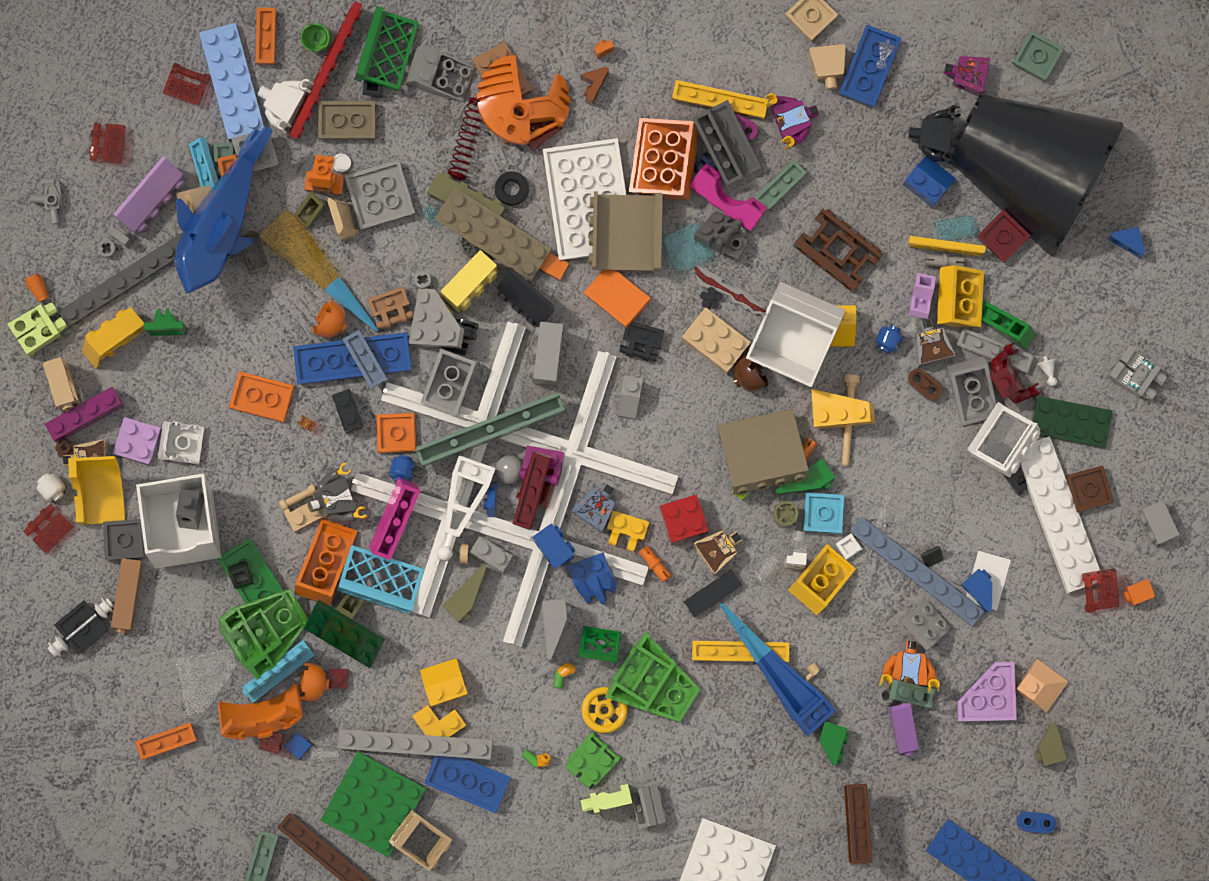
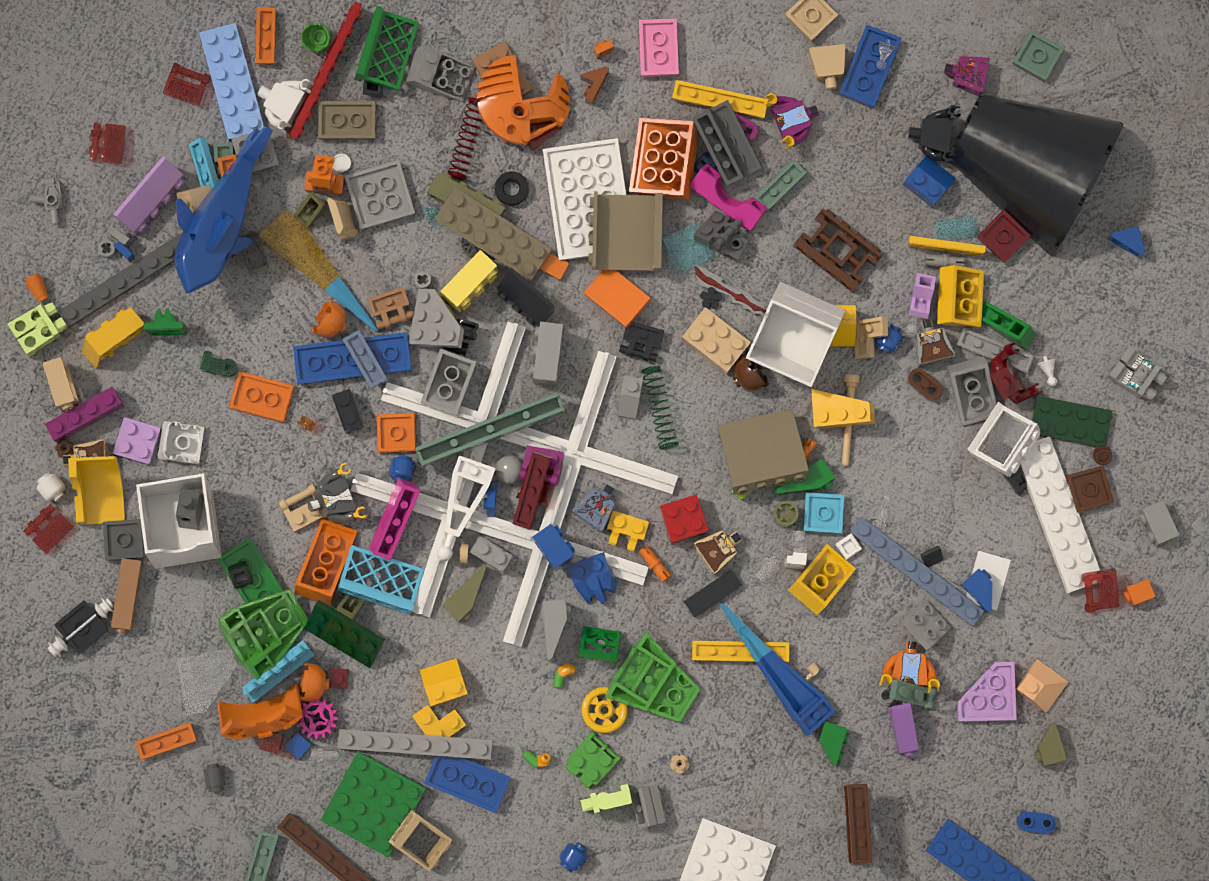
none -> blue tile [114,241,134,262]
none -> clear green leg [200,350,238,377]
none -> dark grey brick [203,763,225,792]
none -> dark pink gear [297,699,339,740]
none -> blue head [559,842,588,872]
none -> bright pink plate [639,19,679,77]
none -> clear green piece [641,365,679,450]
none -> tan plate [670,755,689,774]
none -> tan plate [855,316,888,360]
none -> reddish brown plate [1093,446,1112,465]

